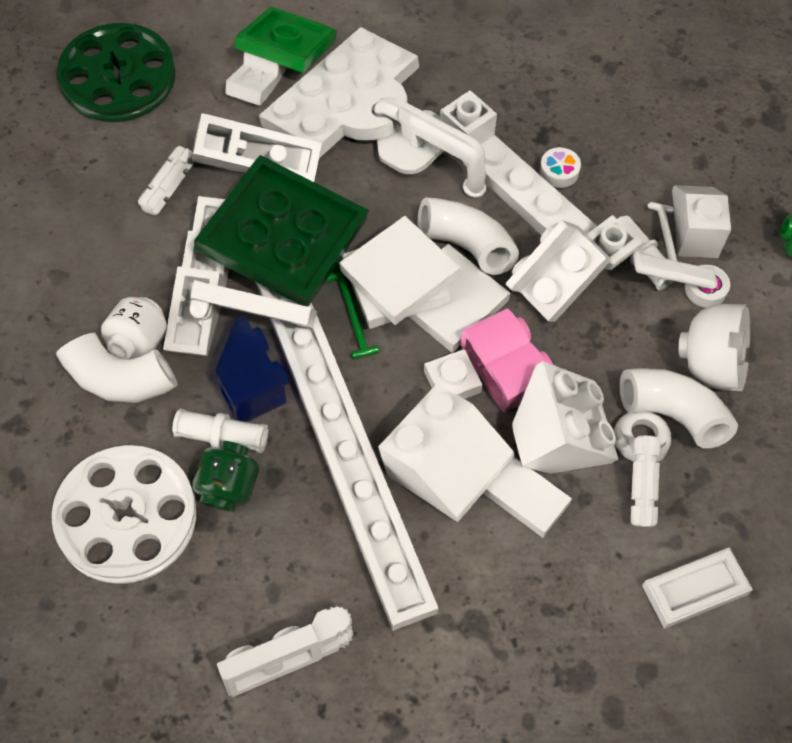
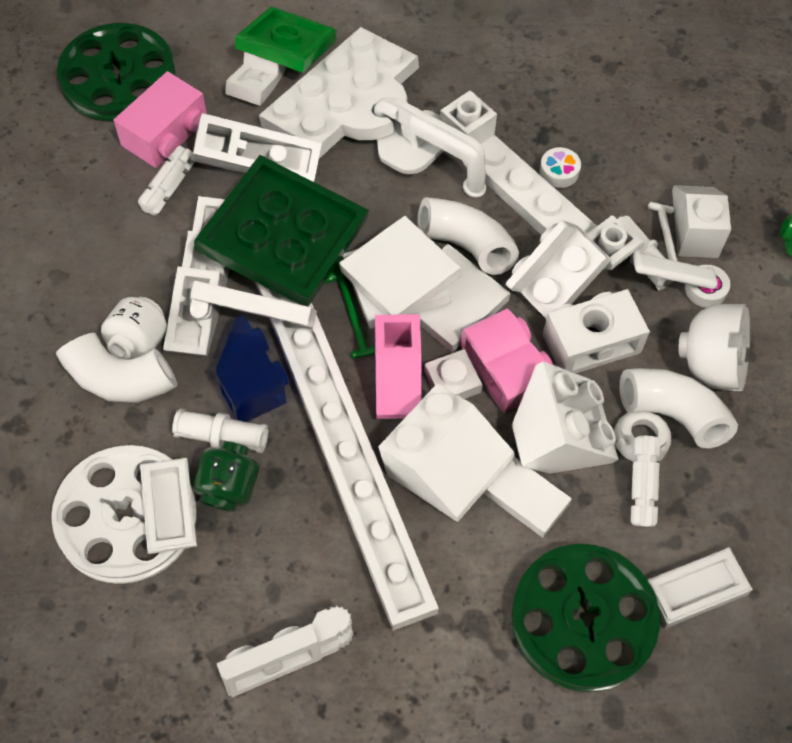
none -> bright pink brick [113,71,207,168]
none -> white tile [140,458,197,554]
none -> bright pink slope [375,314,421,419]
none -> dark green wedge [511,544,660,692]
none -> white brick [543,289,650,374]

